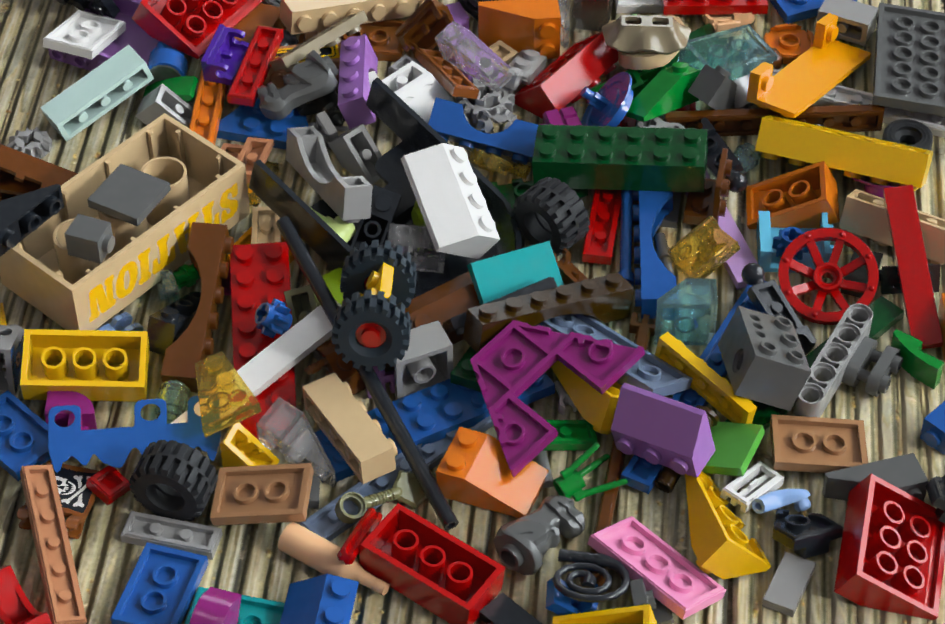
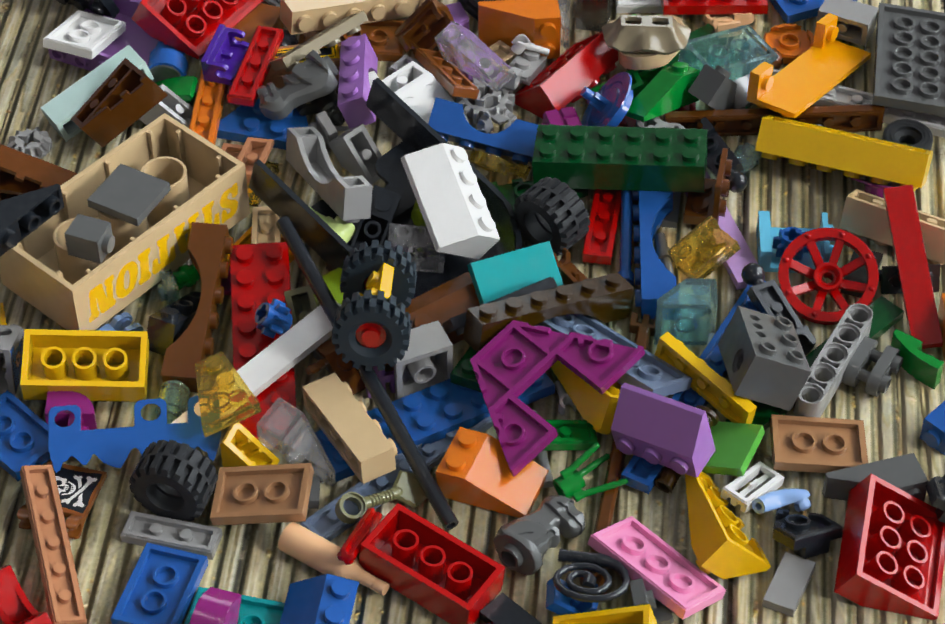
red tile [86,465,131,505] -> none
orange slope [746,161,840,229] -> none
none -> reddish brown wedge [71,58,168,147]
none -> white hand [511,34,550,55]

